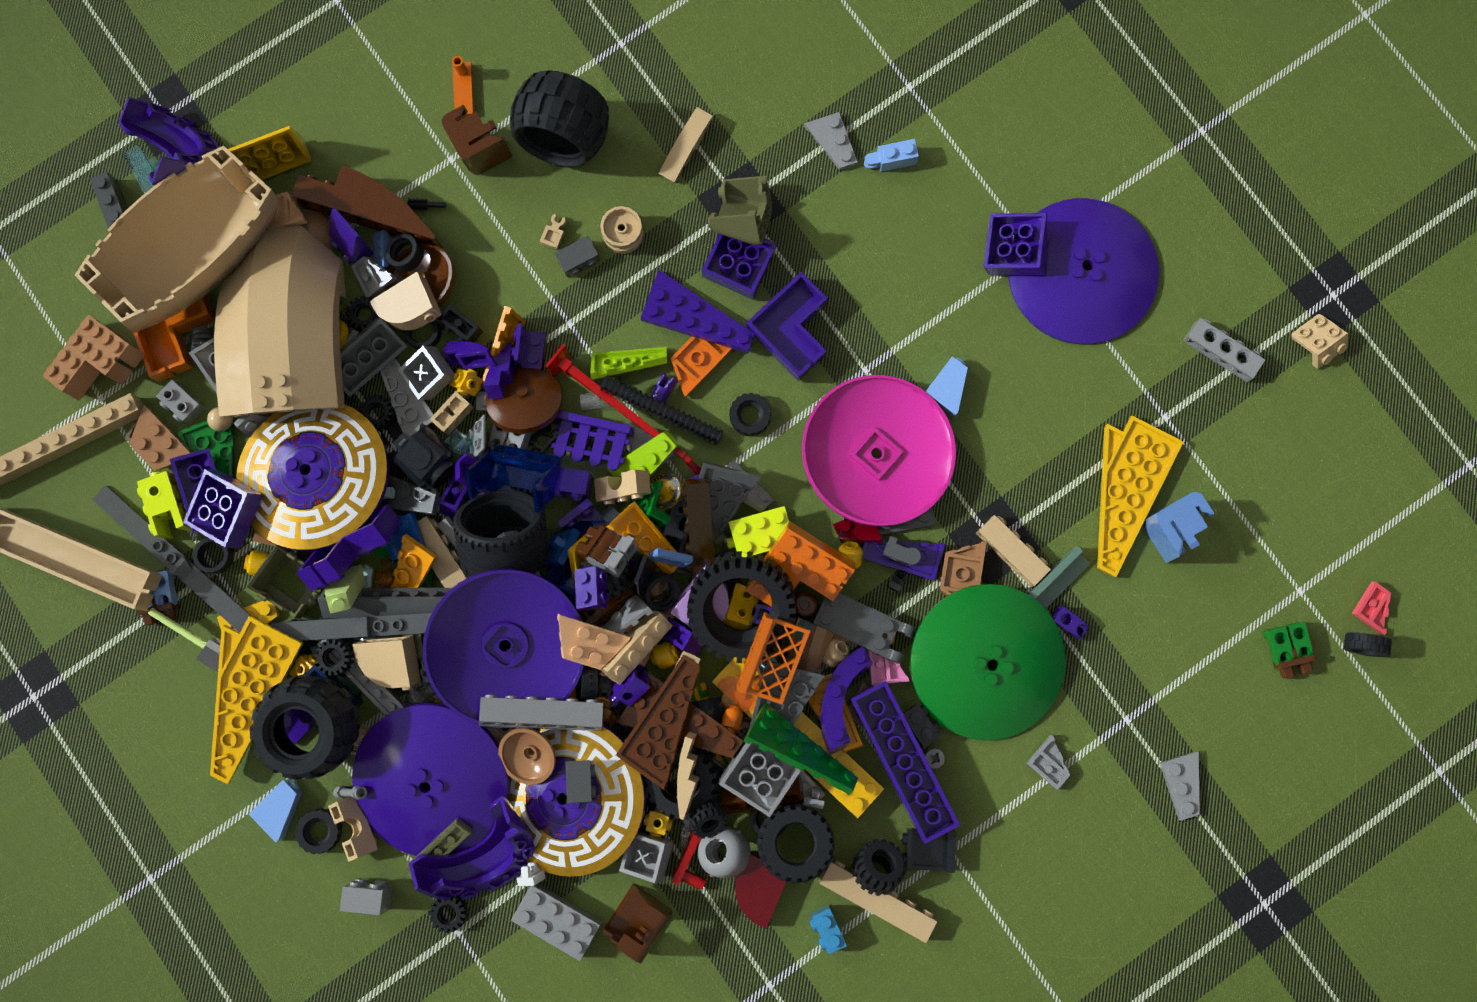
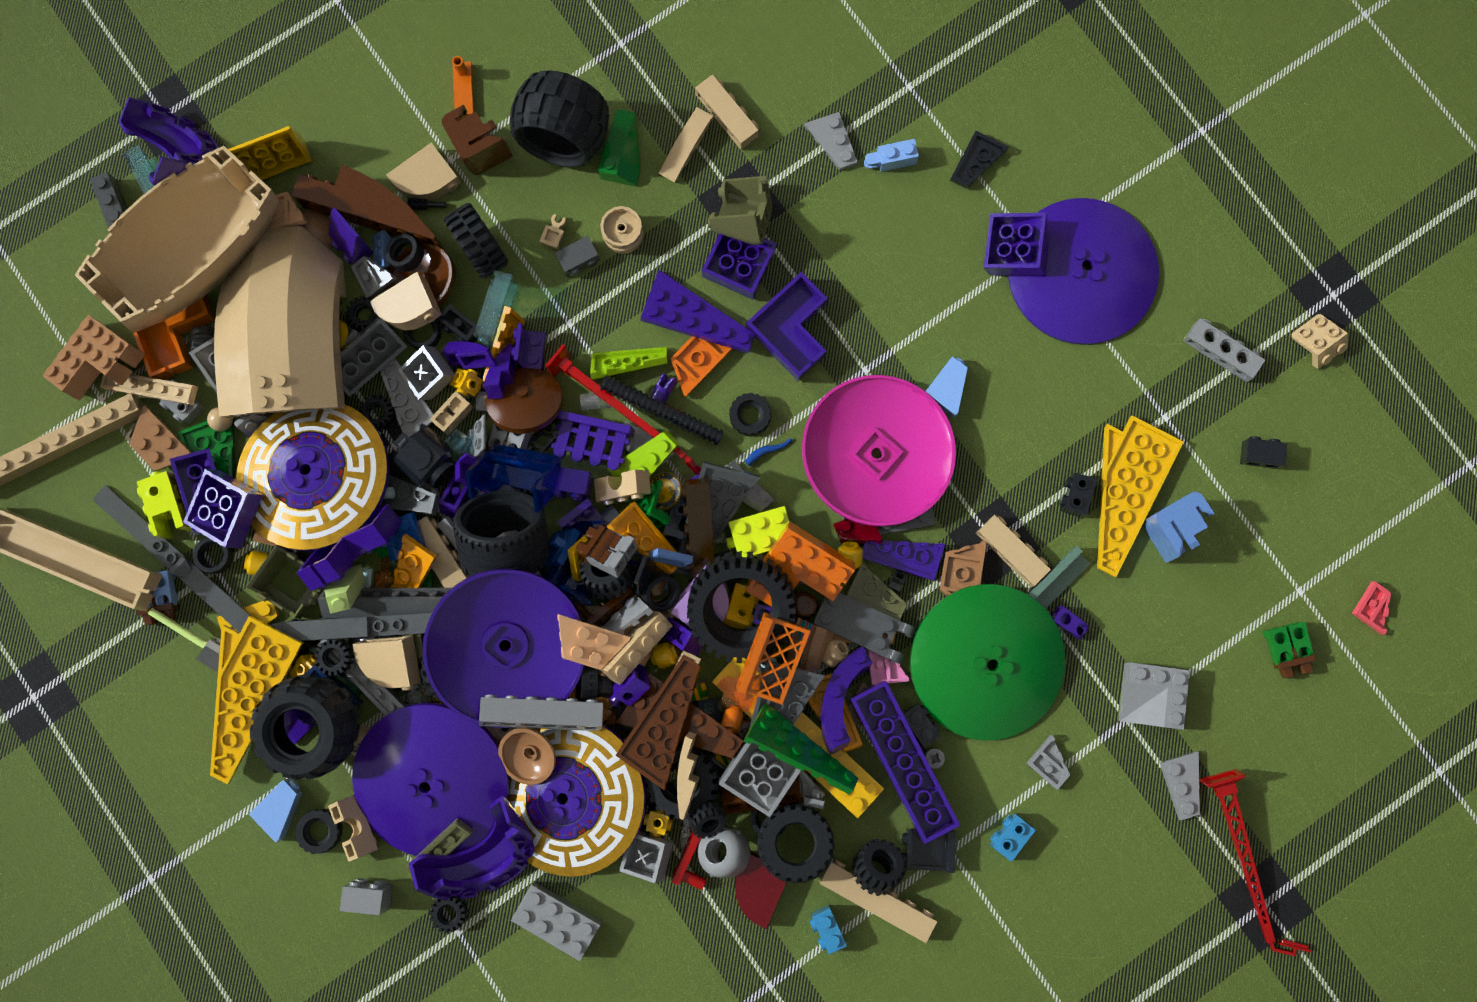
light grey bar [333,785,367,800] -> none
white tile [517,862,545,886] -> none
dark grey brick [566,760,596,803] -> none
dark purple bracket [574,566,608,611] -> none
reddish brown piece [602,884,673,964] -> none
dark grey leg [882,536,921,566] -> none
black tyre [1343,632,1392,657] -> none
none -> tan tile [100,374,198,405]
none -> tan brick [386,142,461,201]
none -> black tyre [443,203,509,279]
none -> clear light blue door [473,270,518,349]
none -> green wedge [598,109,641,187]
none -> tan brick [695,74,759,150]
none -> blue animal [744,438,792,466]
none -> olive wing [846,562,907,621]
none -> black wing [950,131,1009,189]
none -> dark azure brick [989,813,1036,862]
none -> black brick [1059,472,1097,518]
none -> light grey slope [1119,662,1190,730]
none -> red piece [1199,769,1311,956]
none -> black brick [1240,436,1287,469]

